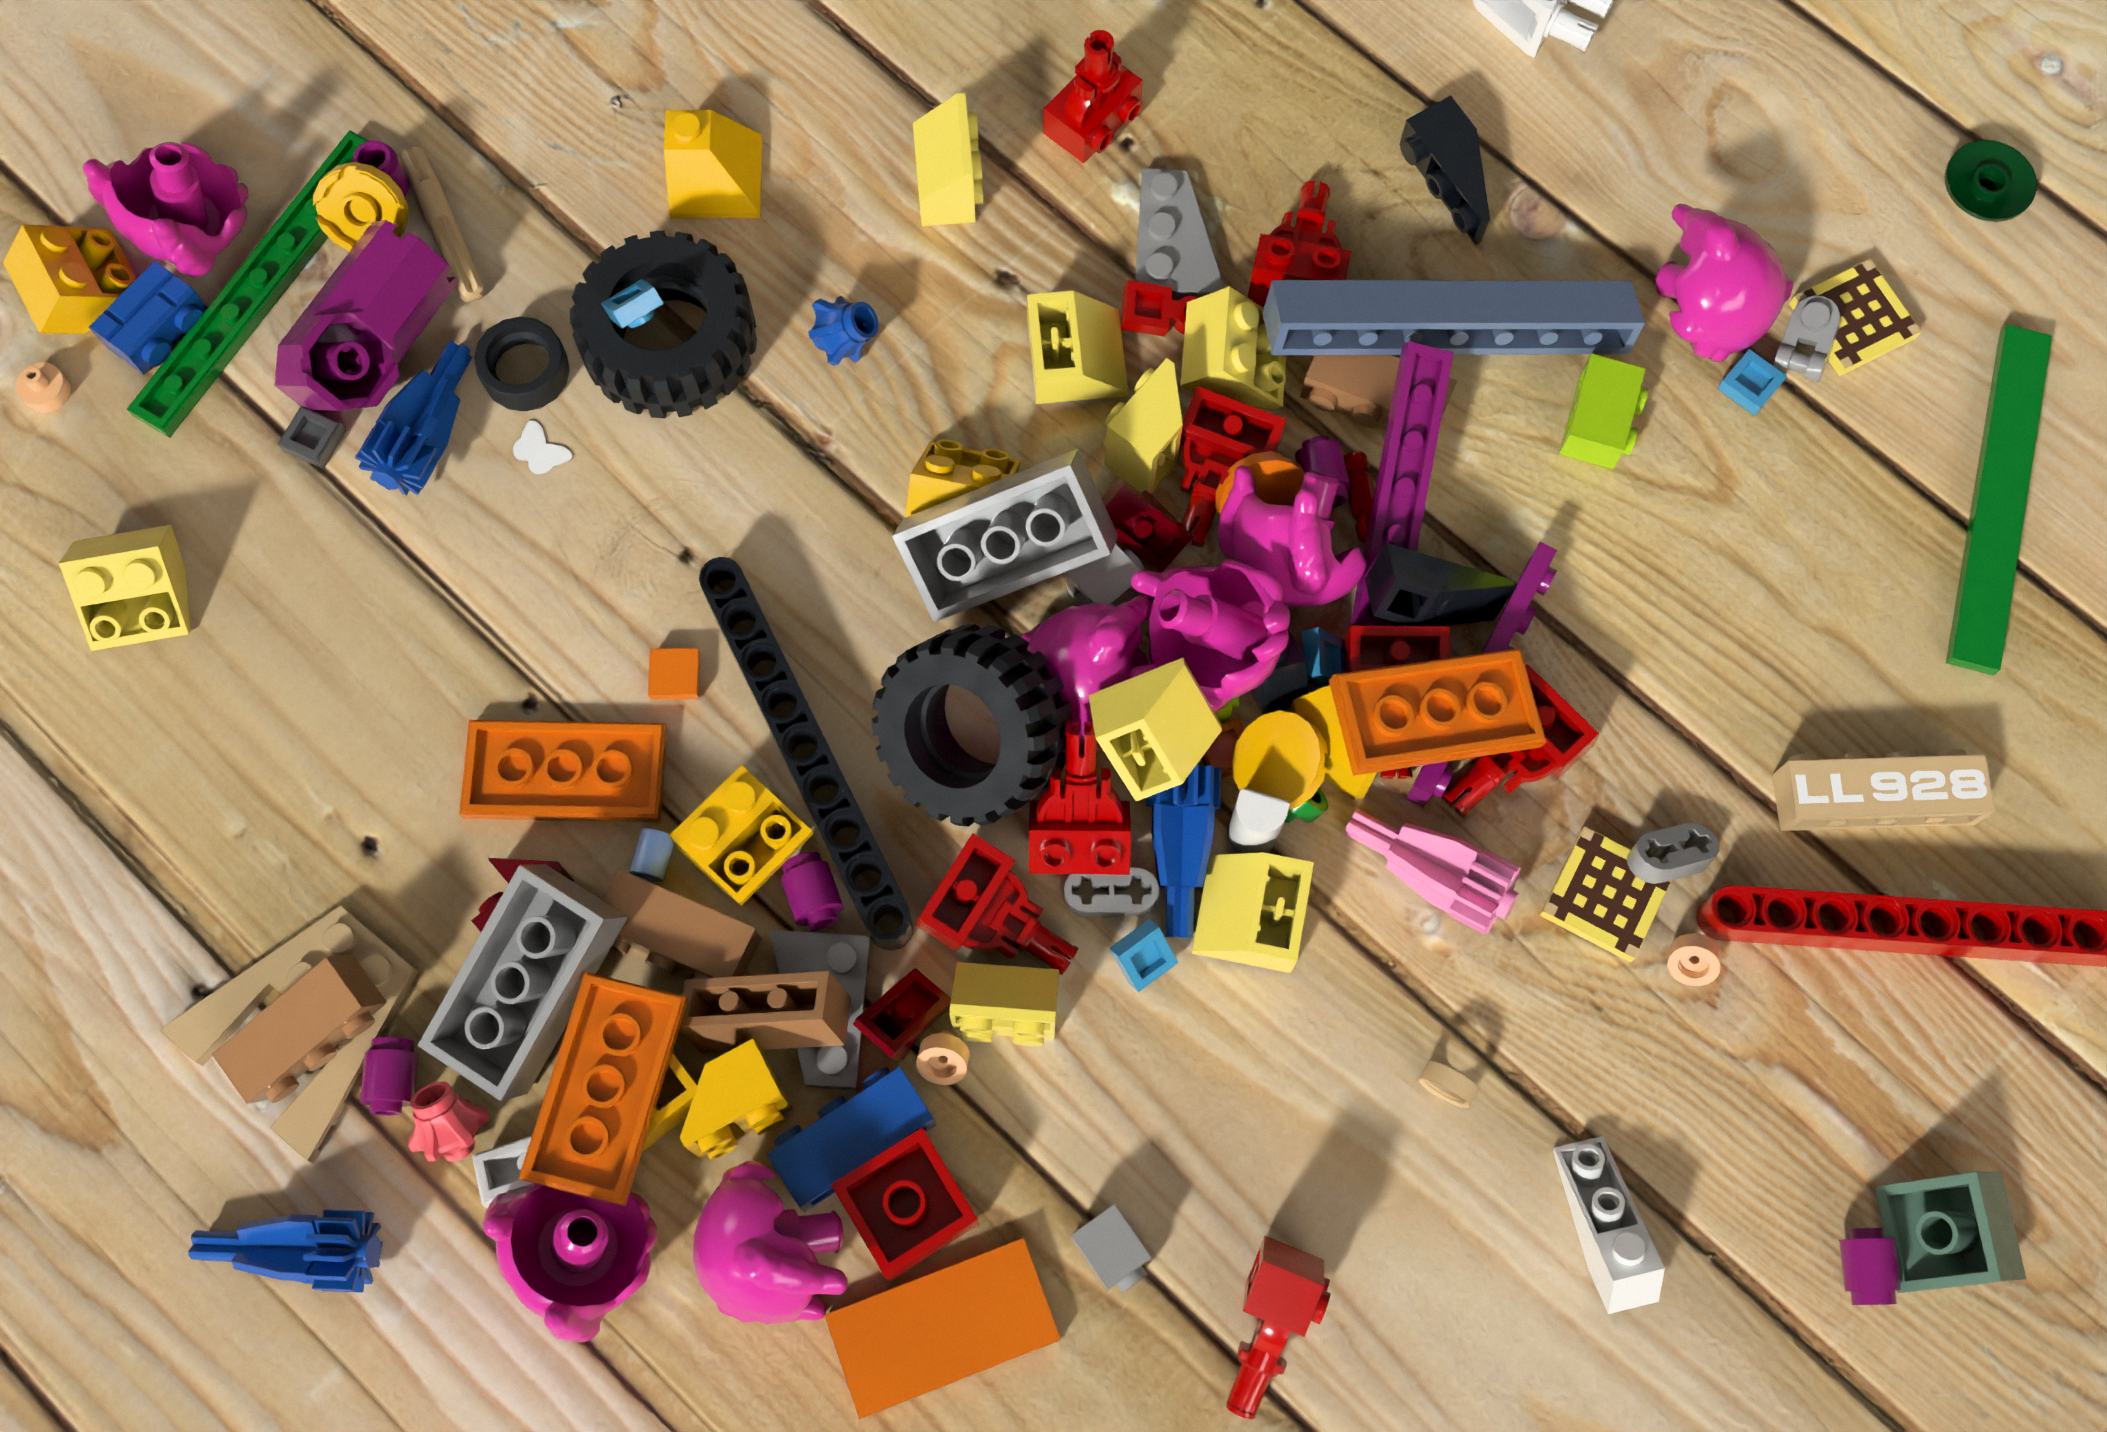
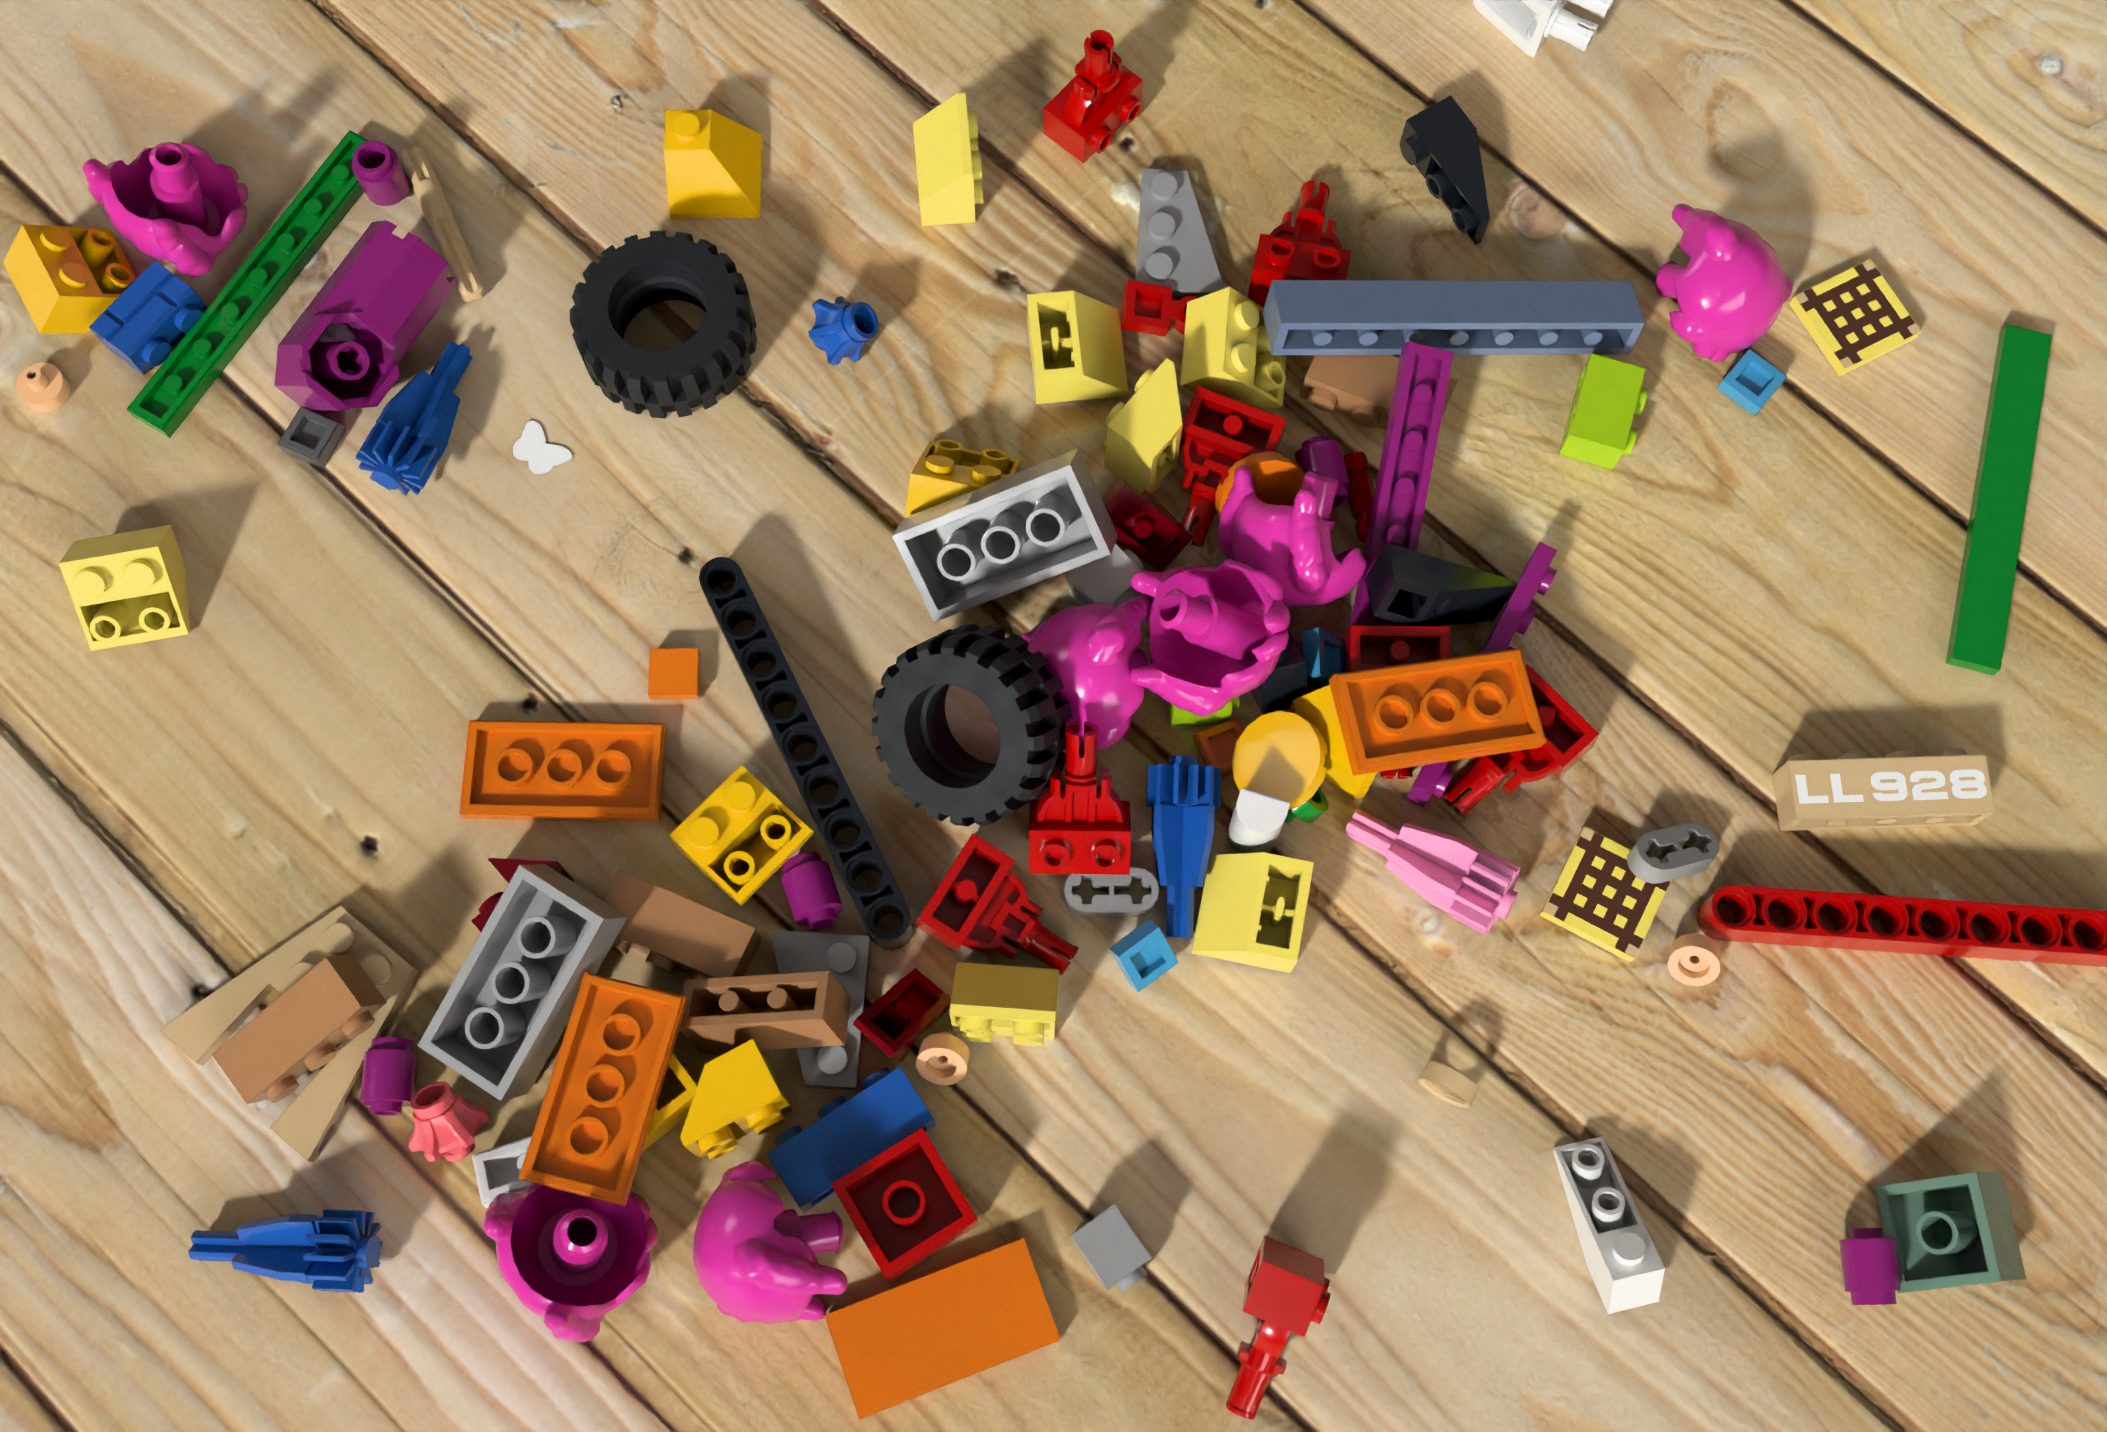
yellow tile [313,162,408,252] -> none
black tyre [474,316,570,412] -> none
dark azure plate [601,279,663,328] -> none
light blue hinge [629,828,674,882] -> none
light yellow slope [1088,658,1222,801] -> none
light grey plate [1773,296,1840,382] -> none
dark green dish [1944,140,2037,222] -> none

